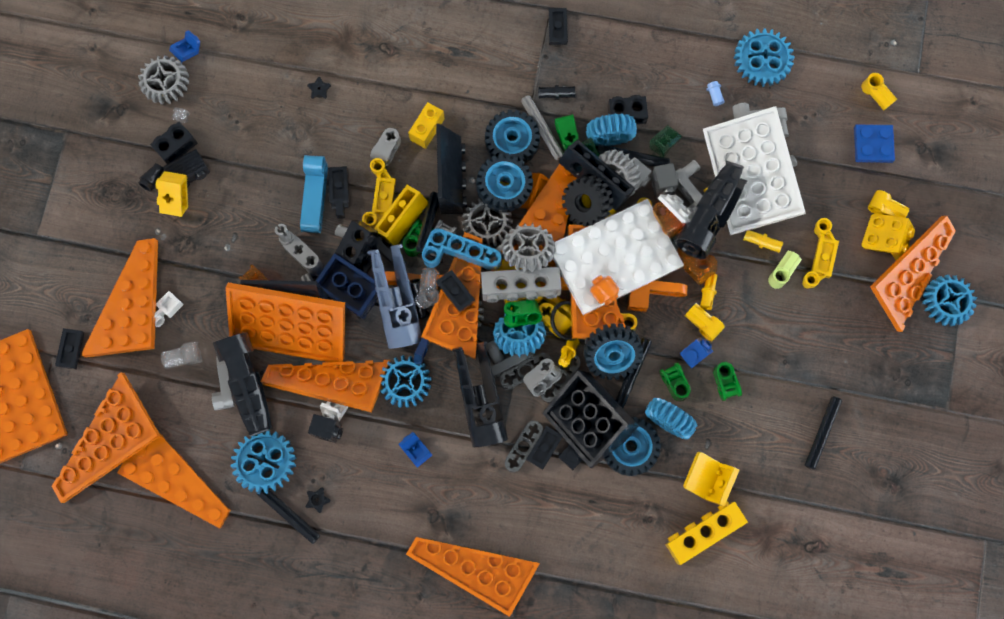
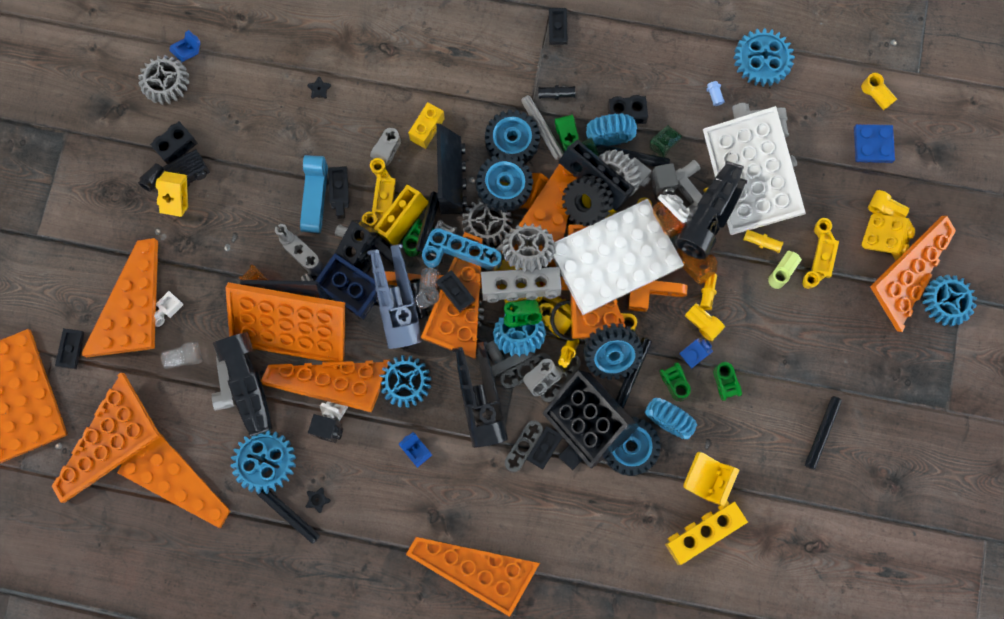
clear bush [171,108,190,123] -> none
dark blue tile [414,338,429,365] -> none
orange head [590,275,619,305] -> none

